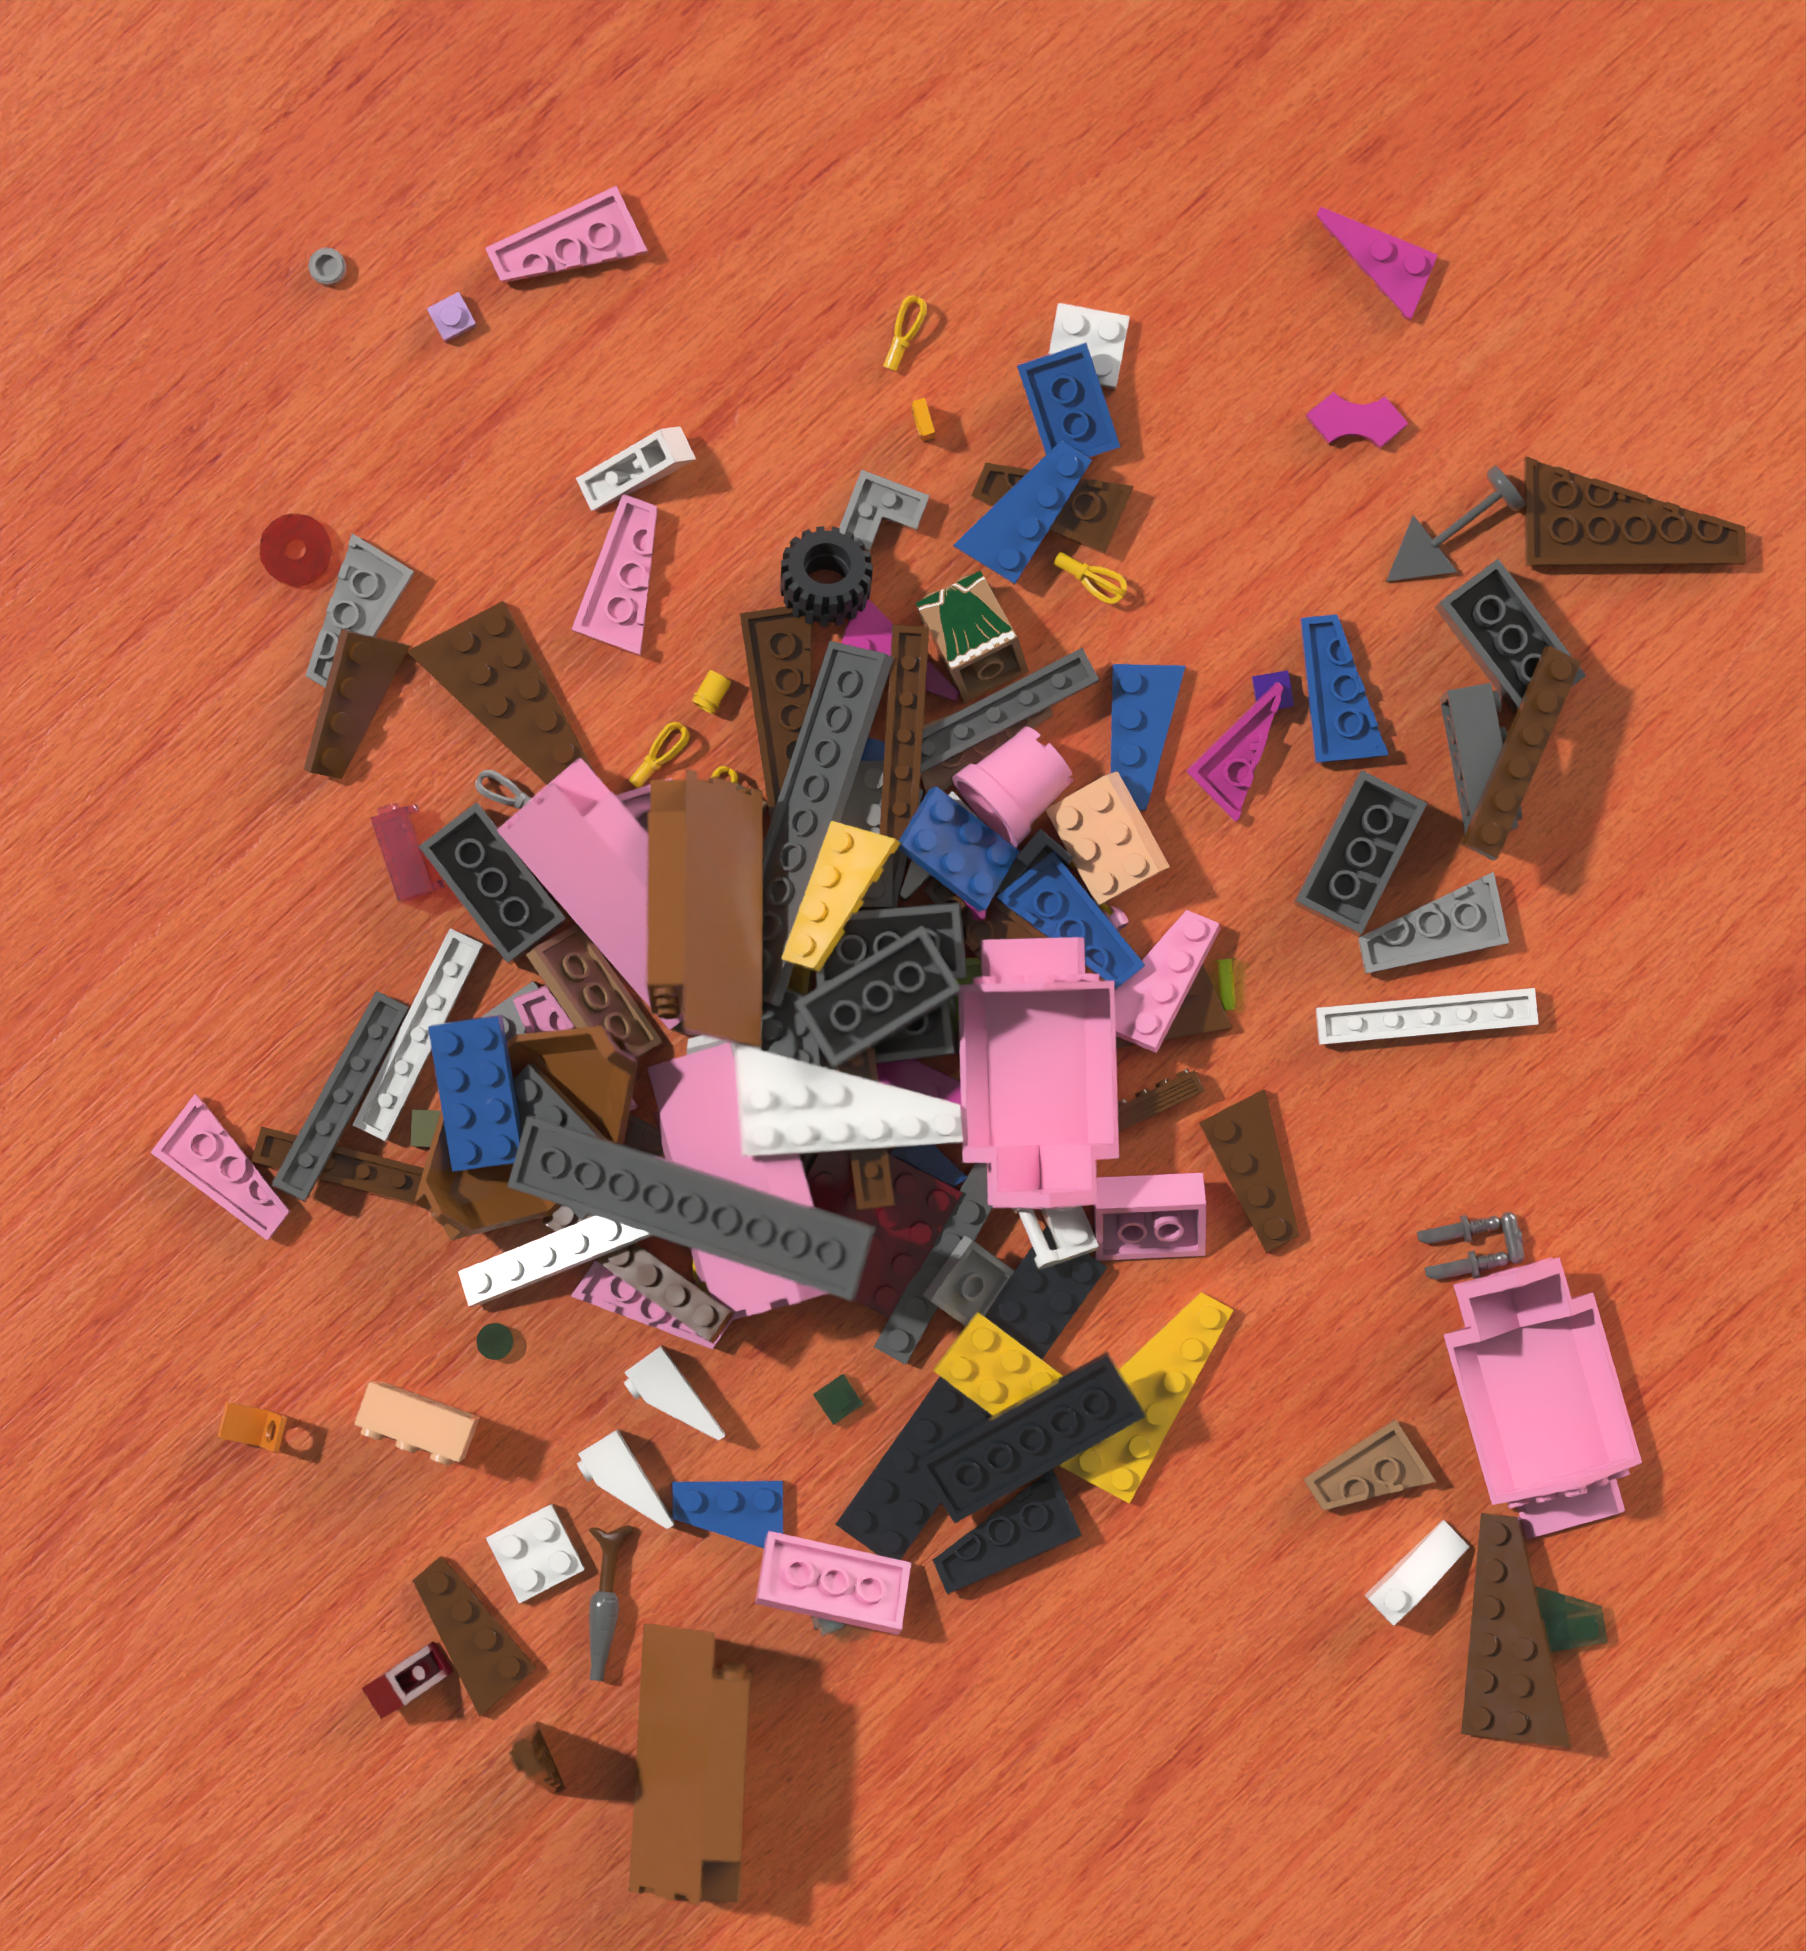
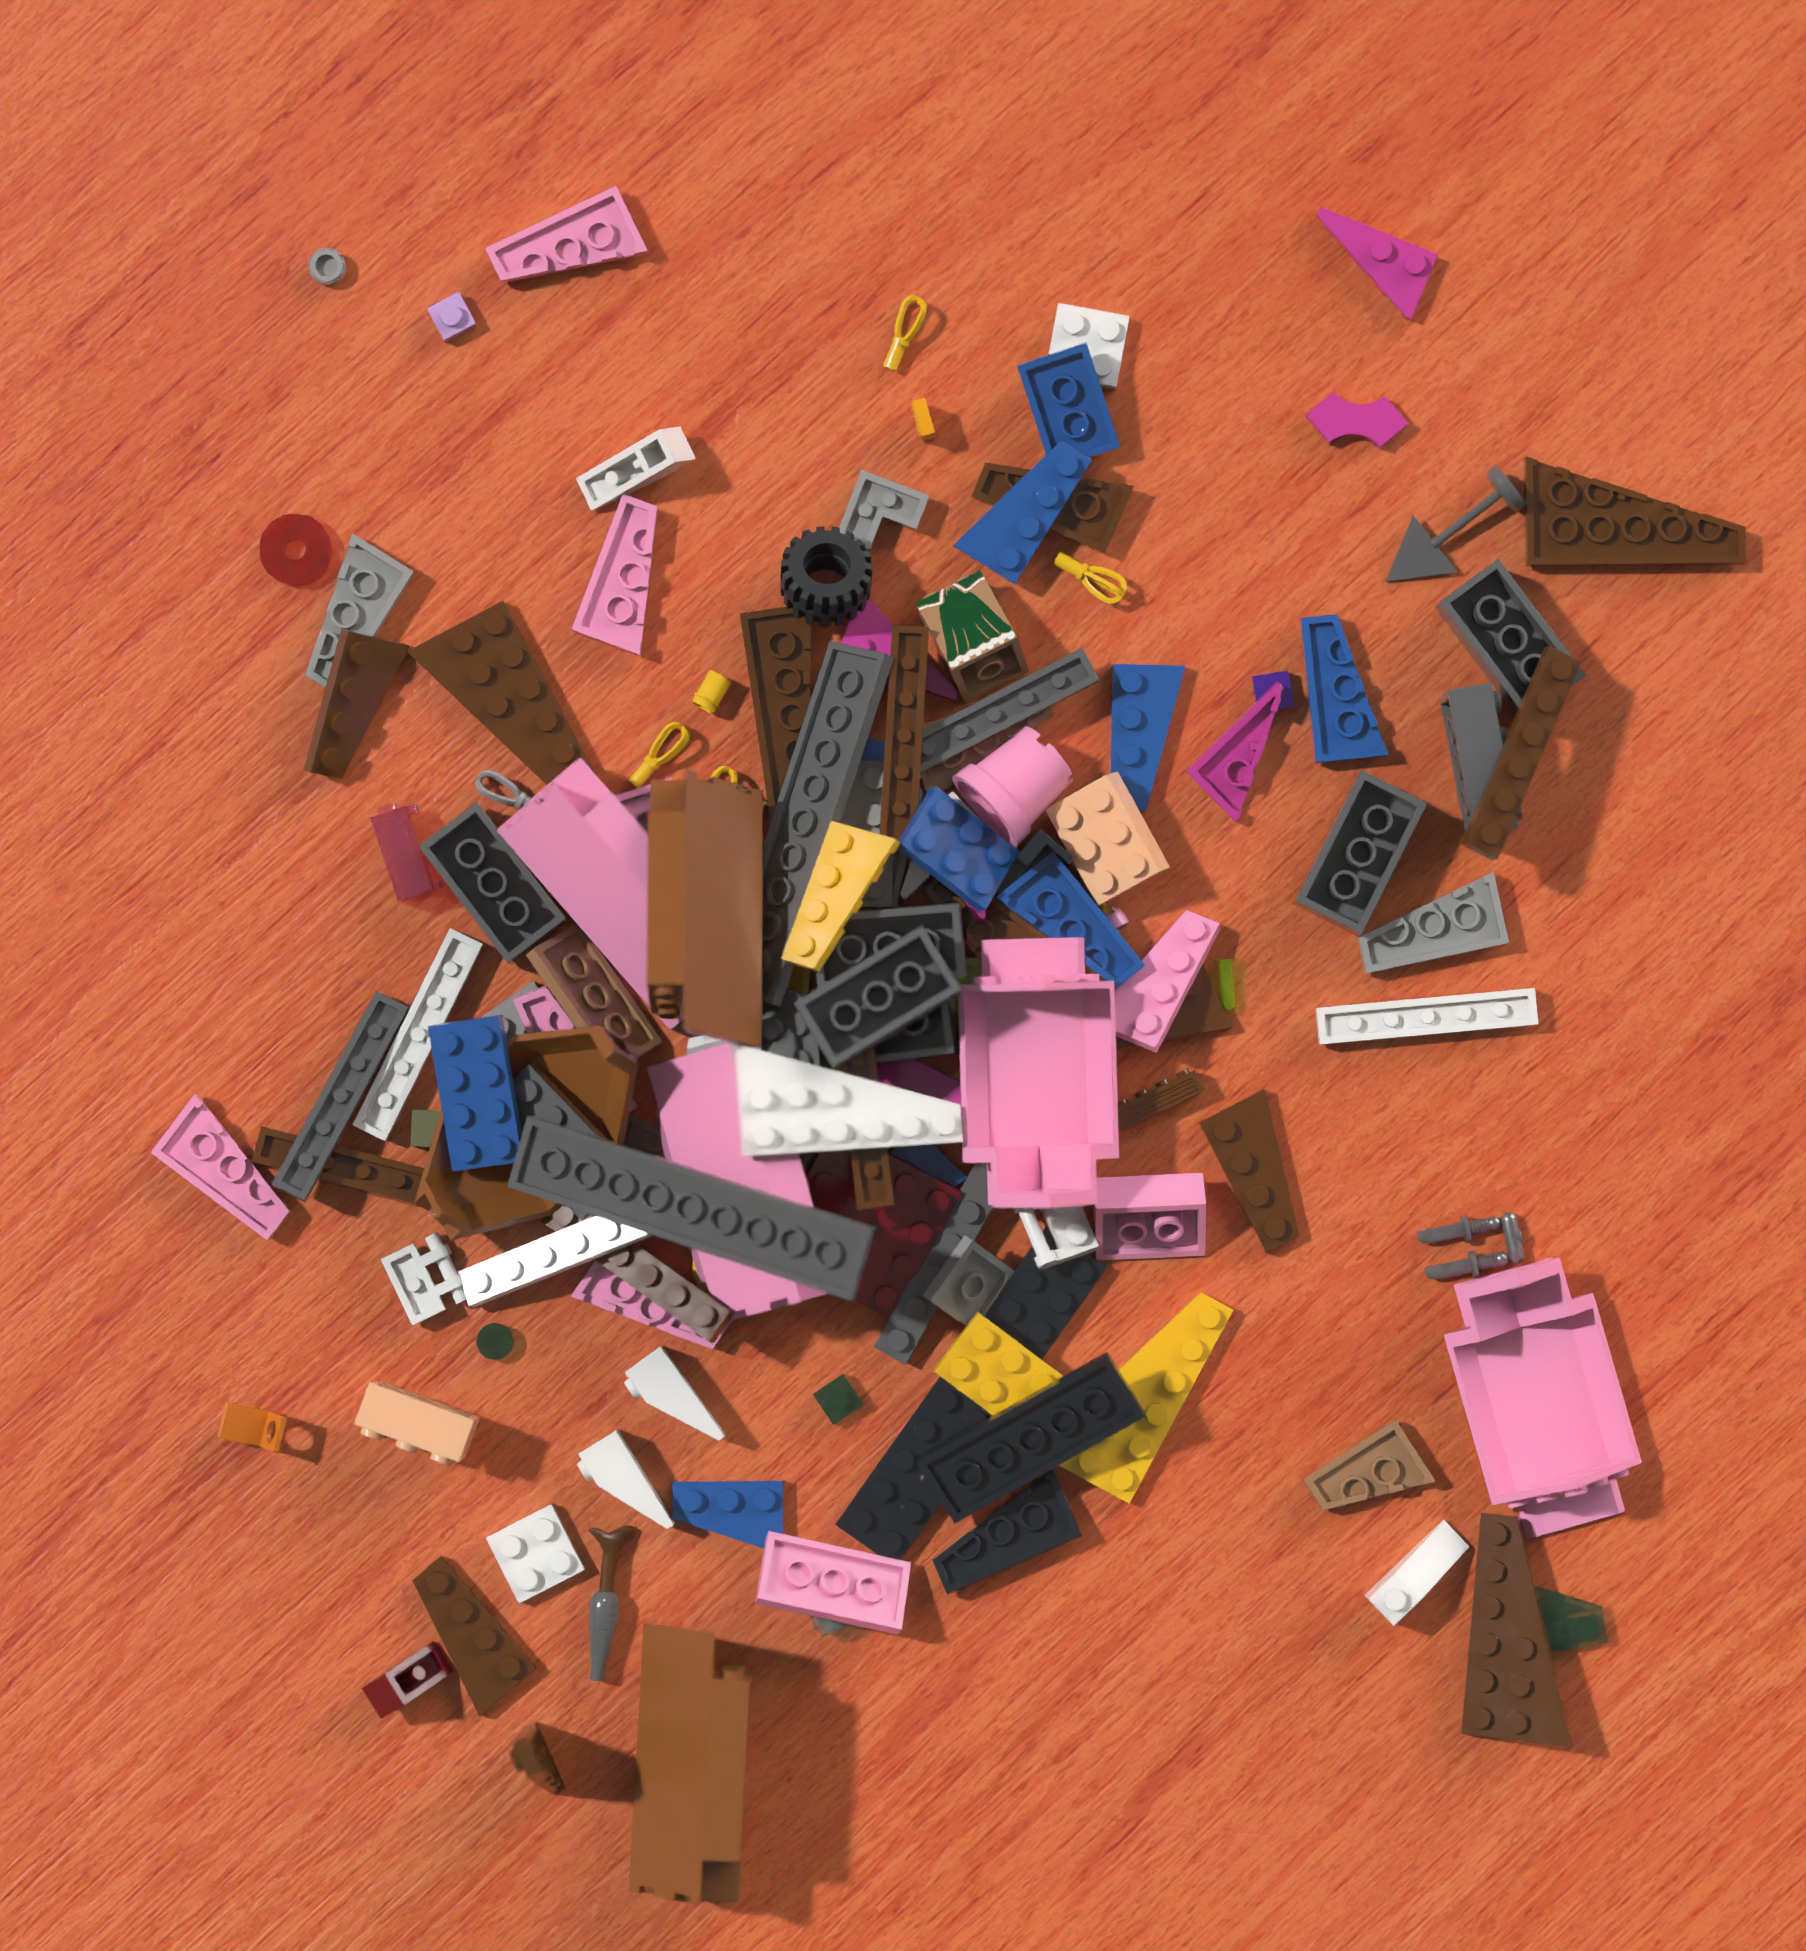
none -> white plate [381,1232,467,1325]

